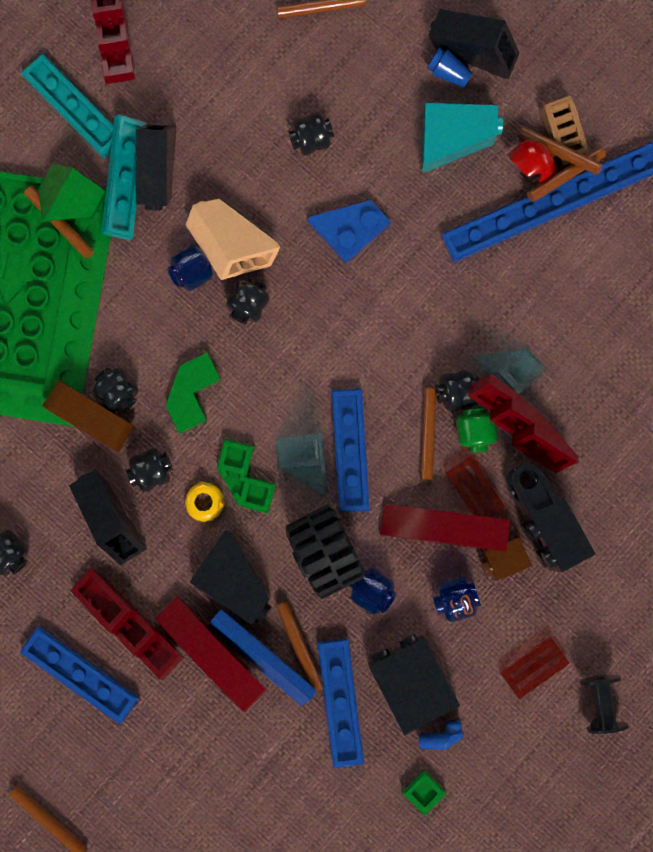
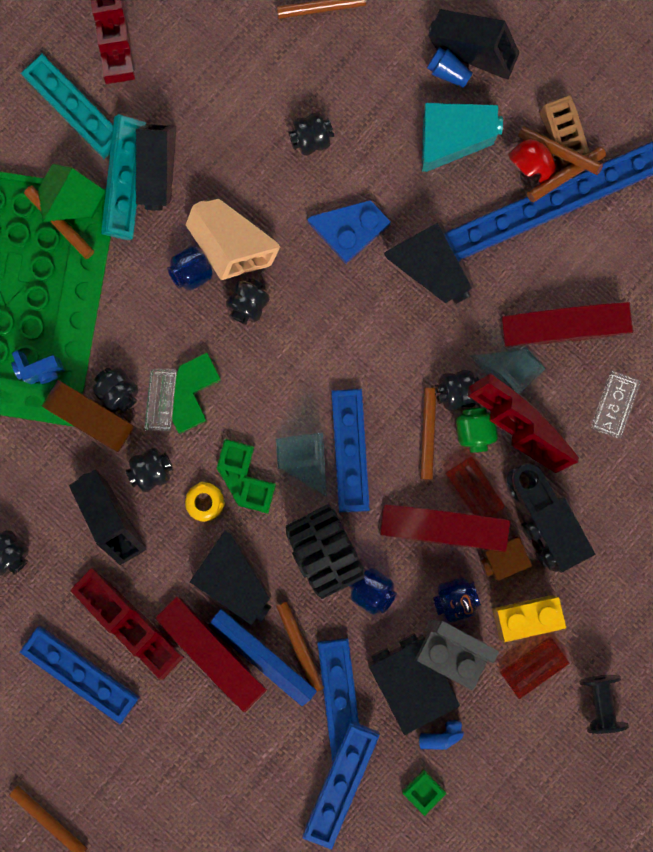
none -> blue bracket [11,350,65,385]
none -> clear tile [144,368,177,431]
none -> blue tile [302,720,380,850]
none -> black slope [384,222,475,304]
none -> dark grey bracket [415,620,499,691]
none -> yellow brick [492,595,566,642]
none -> dark red slope [502,302,634,348]
none -> clear tile [590,371,641,439]

